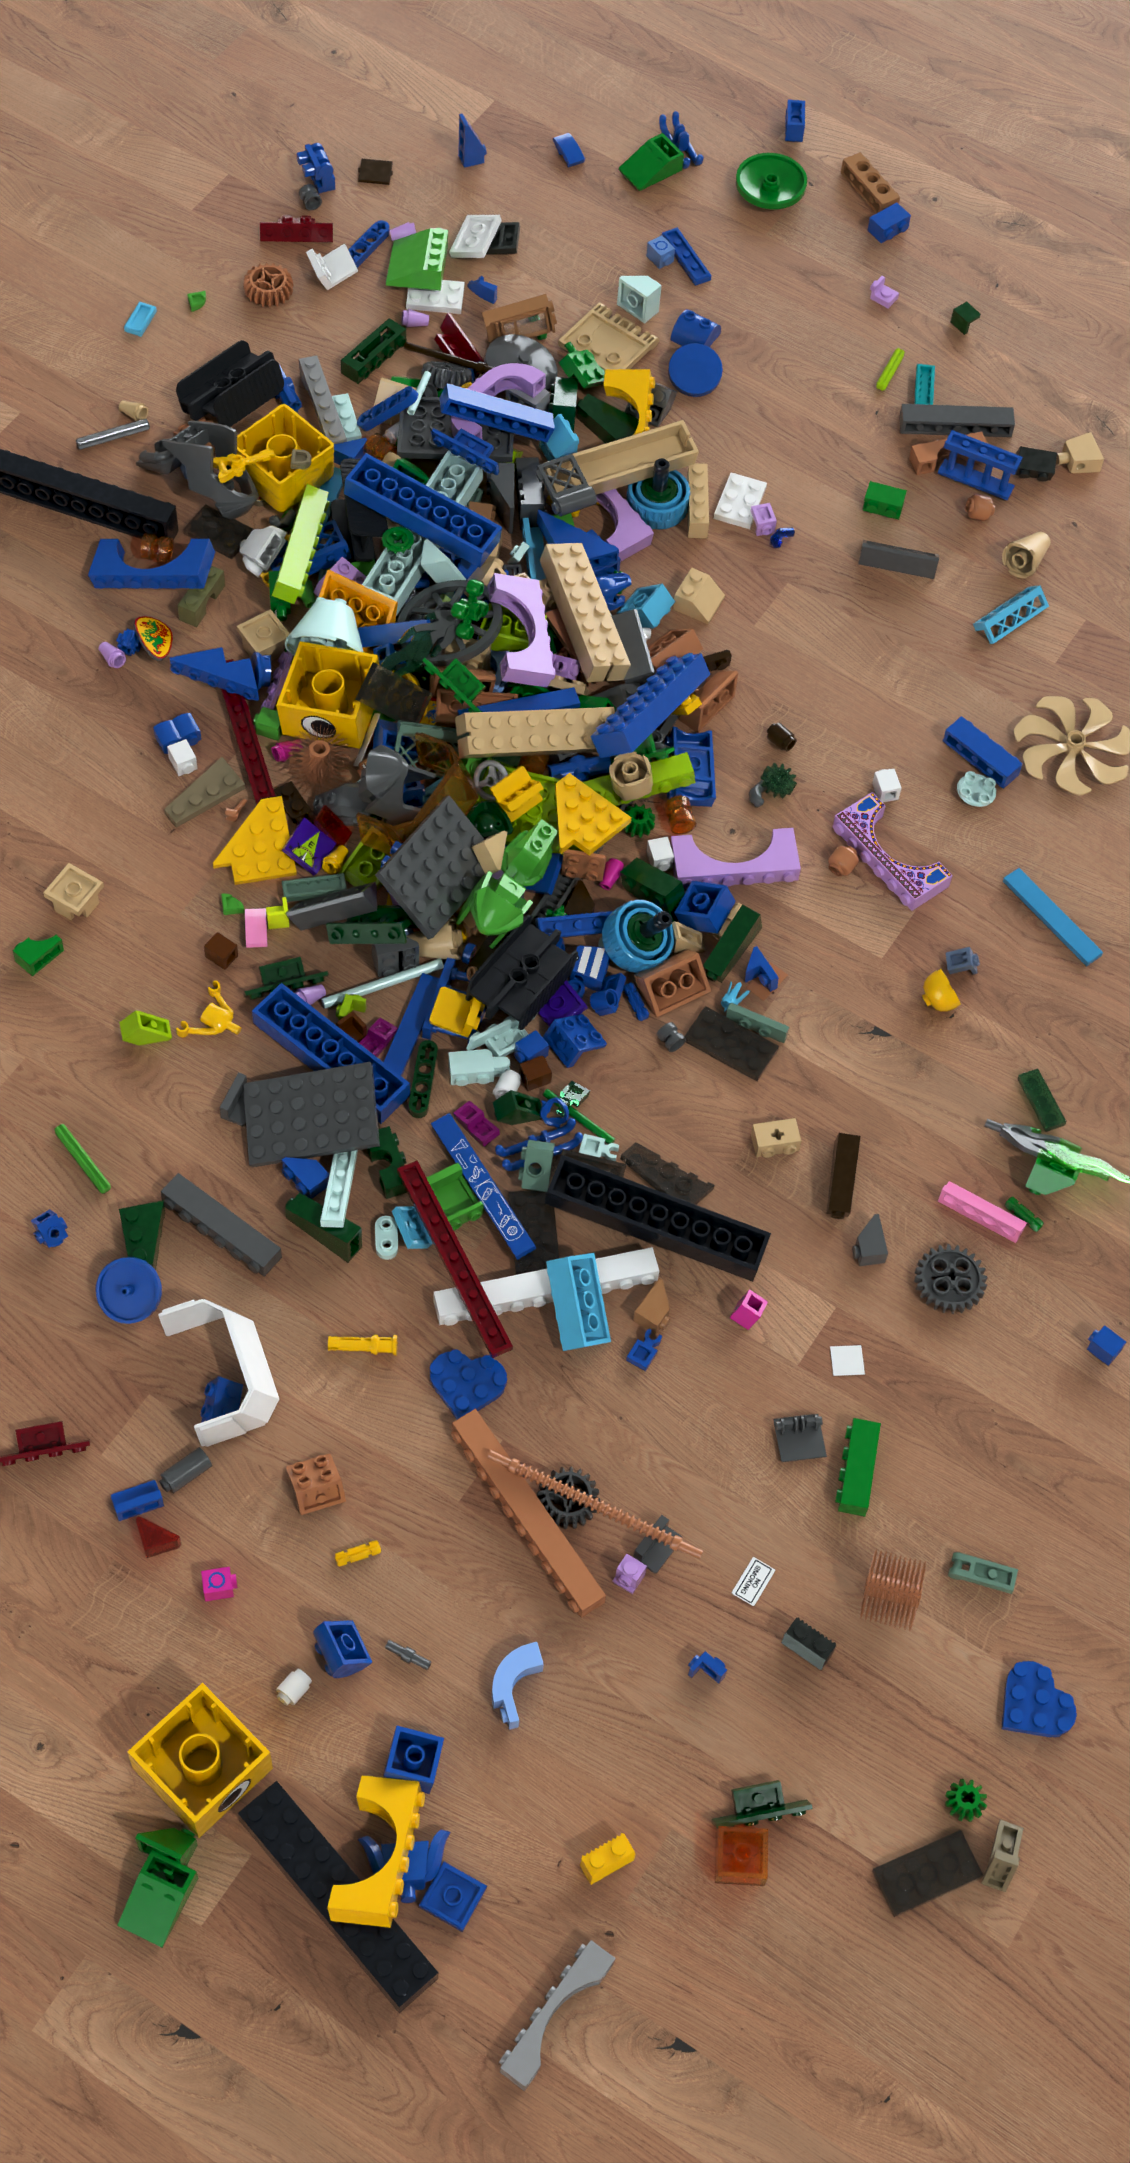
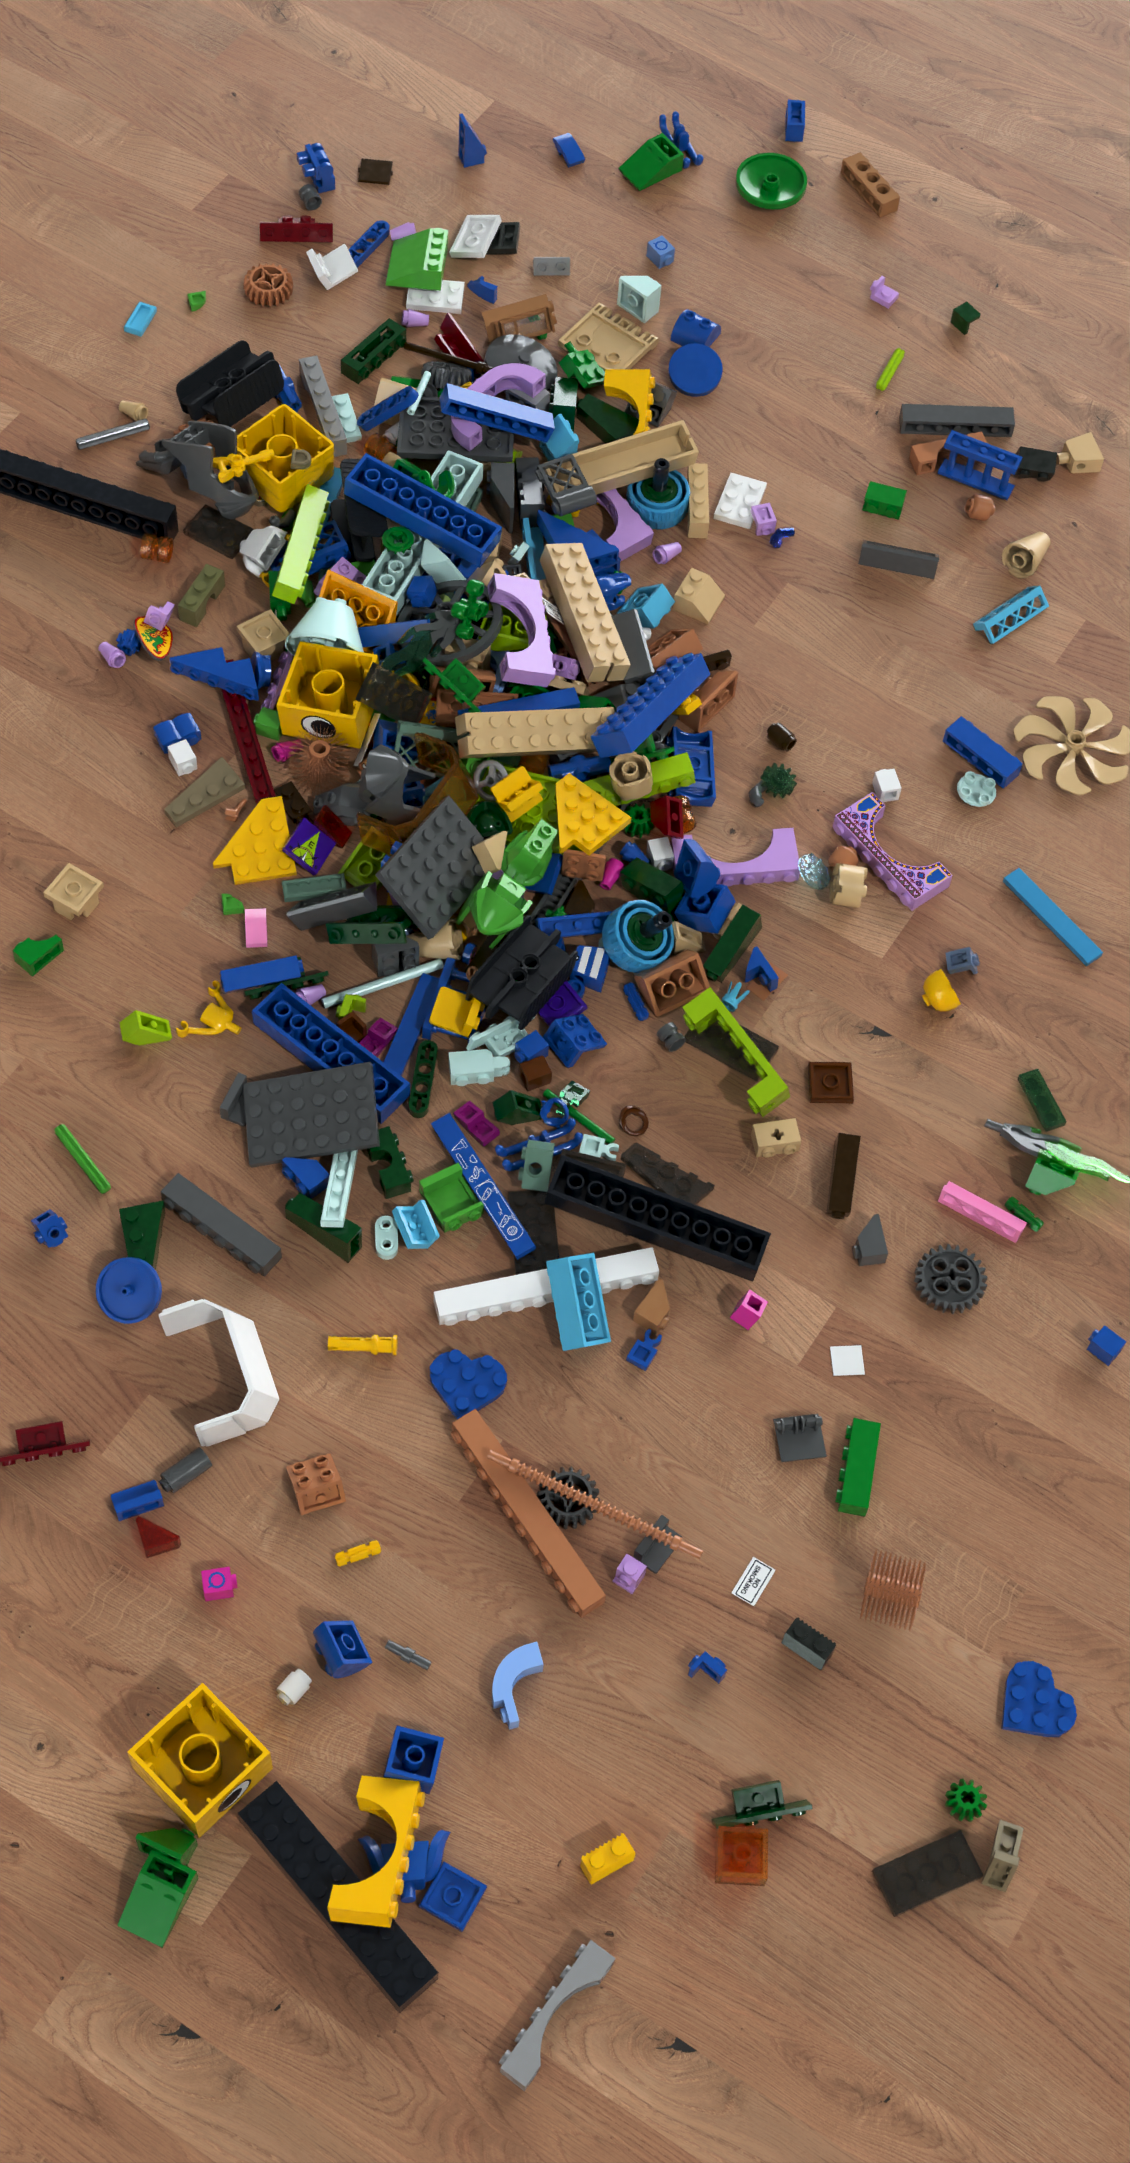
blue arch [88,539,215,589] -> none
blue bracket [200,1376,243,1423] -> none
reddish brown panel [204,932,238,970] -> none
neon yellow panel [266,897,289,930] -> none
yellow cone [322,845,349,875] -> none
blue slope [334,438,367,465] -> none
dark red plate [397,1160,513,1358] -> none
blue bracket [431,428,499,475] -> none
medium nougat slope [466,501,496,522] -> none
white brick [493,1070,521,1099] -> none
blue plate [590,973,626,1016] -> none
blue tile [662,227,712,286] -> none
sand green plate [726,1003,789,1043] -> none
blue brick [867,203,911,243] -> none
teal plate [914,364,935,405] -> none
sand green plate [948,1552,1018,1594] -> none
none -> lavender bracket [144,601,175,631]
none -> blue slope [219,955,304,994]
none -> blue brick [406,576,438,607]
none -> green helmet [412,470,455,498]
none -> light grey hinge [533,257,570,276]
none -> white sticker [542,597,564,625]
none -> blue cone [619,841,651,864]
none -> reddish brown piece [619,1106,649,1136]
none -> dark red slope [650,795,684,839]
none -> lavender cone [652,542,682,564]
none -> blue brick [674,839,720,897]
none -> lime plate [682,987,790,1117]
none -> clear light blue wheel [798,853,831,890]
none -> reddish brown tile [808,1062,854,1104]
none -> tan brick [829,863,867,908]

